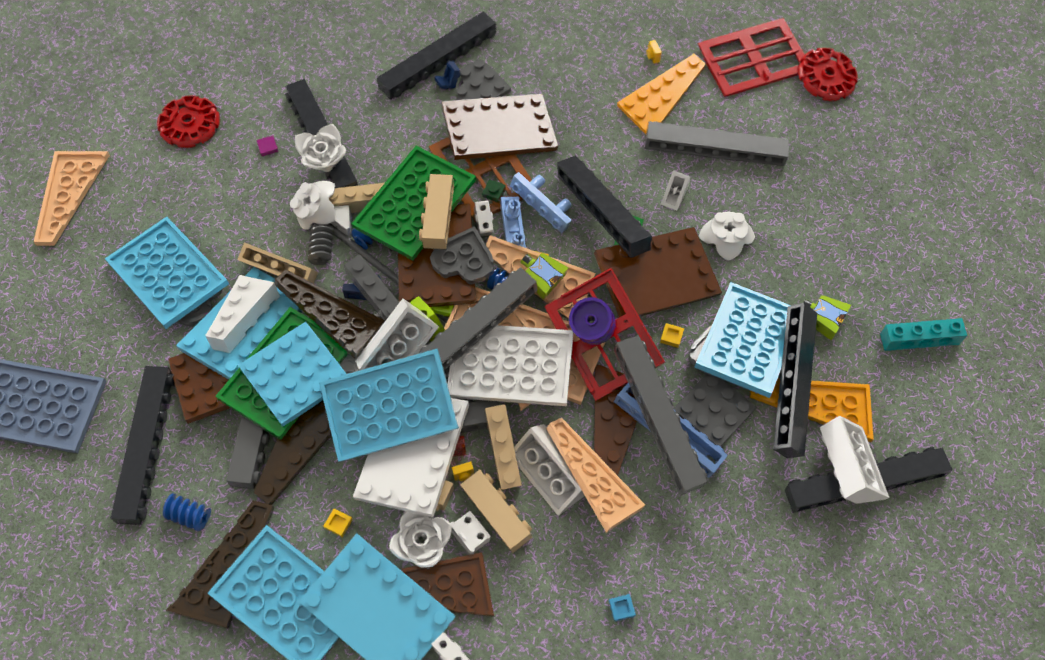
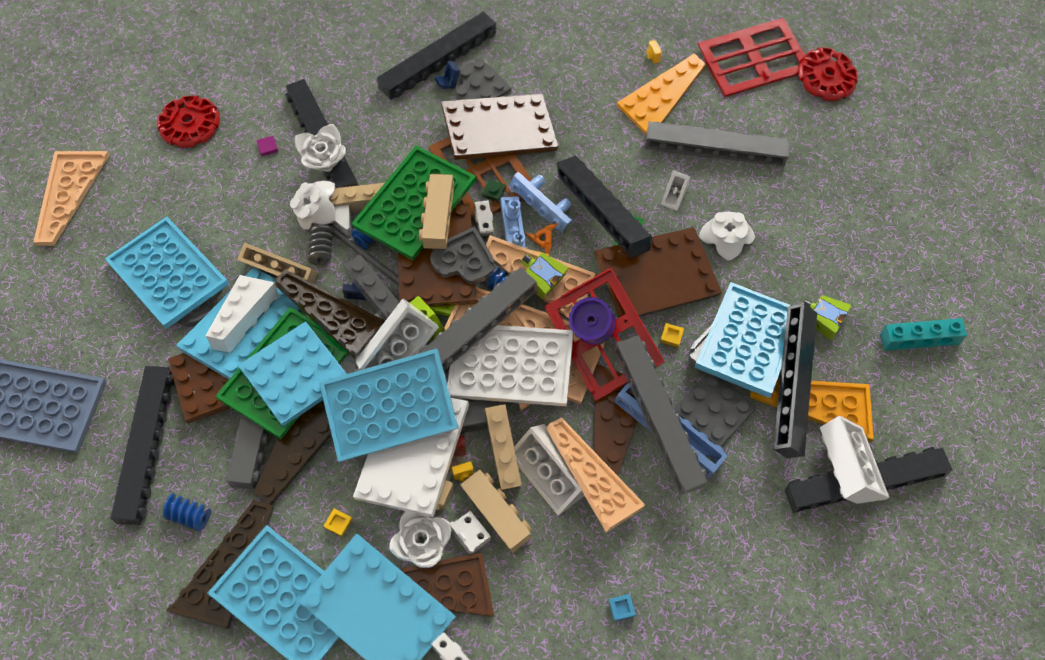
none -> orange piece [525,223,559,254]

